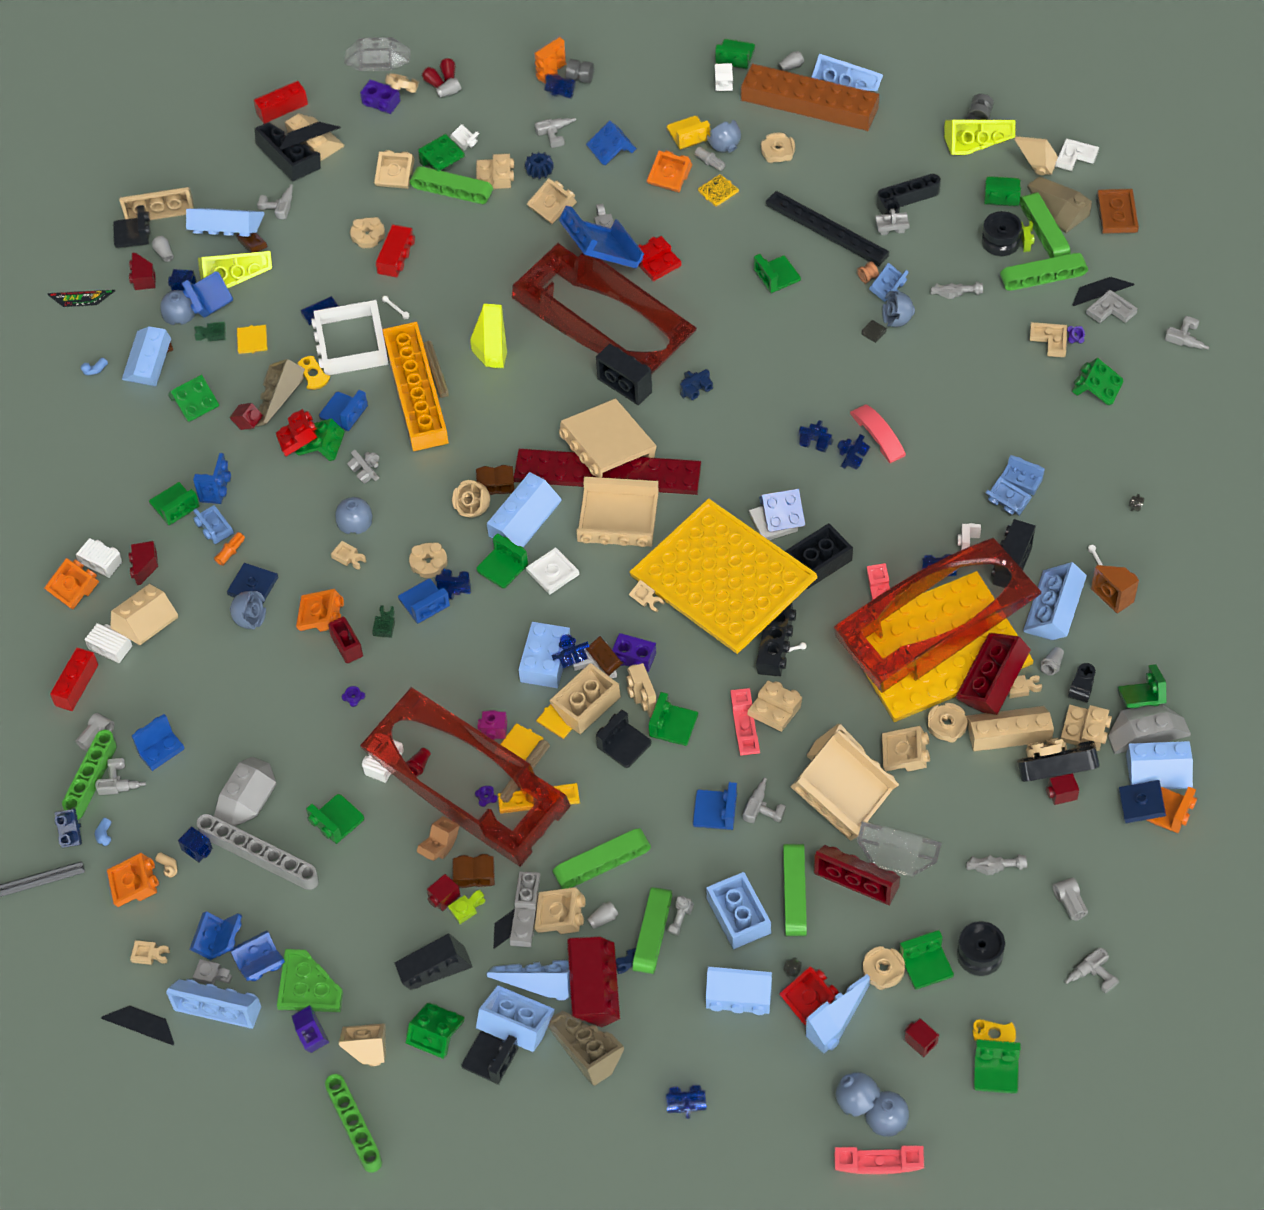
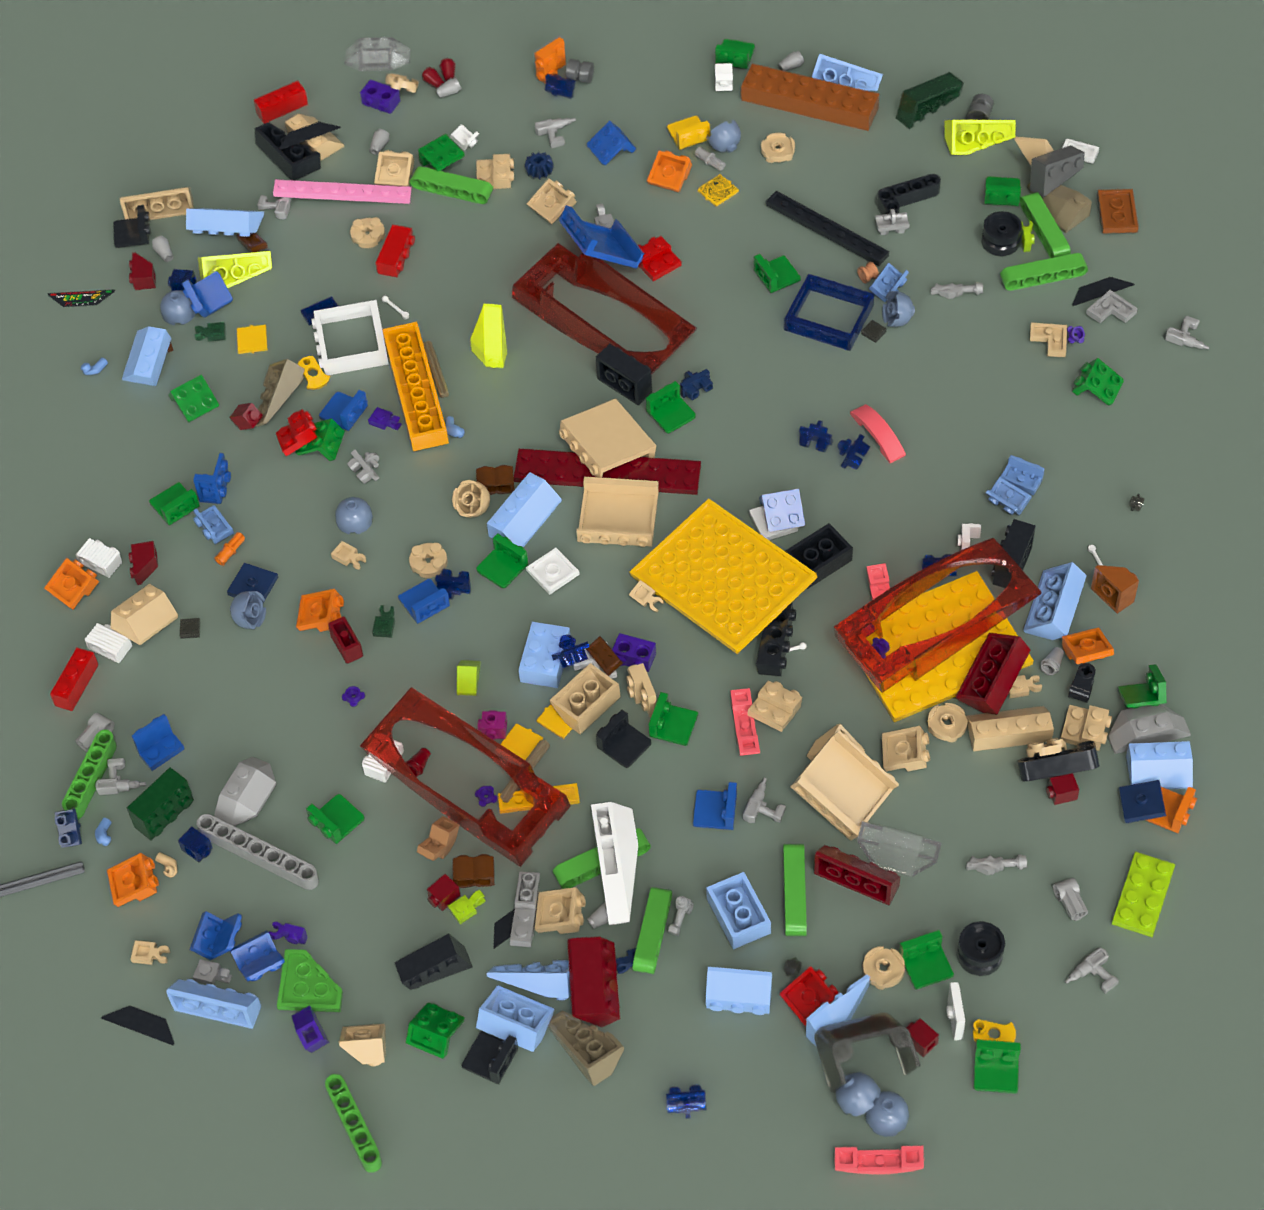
none -> dark green brick [127,767,194,841]
none -> clear smoke tile [180,618,201,639]
none -> dark purple plate [269,922,308,945]
none -> bright pink plate [273,180,411,204]
none -> dark purple plate [368,407,402,430]
none -> light grey cone [369,129,389,155]
none -> medium blue arm [445,417,465,438]
none -> lime slope [457,660,481,696]
none -> white wedge [591,802,638,925]
none -> green bracket [646,381,696,433]
none -> clear blue window [784,274,874,351]
none -> clear smoke windscreen [814,1013,921,1093]
none -> dark purple plate [870,637,890,659]
none -> clear green wedge [896,72,964,129]
none -> white plate [947,982,965,1040]
none -> dark grey wedge [1030,145,1085,197]
none -> orange plate [1062,627,1114,664]
none -> lime plate [1112,852,1176,937]

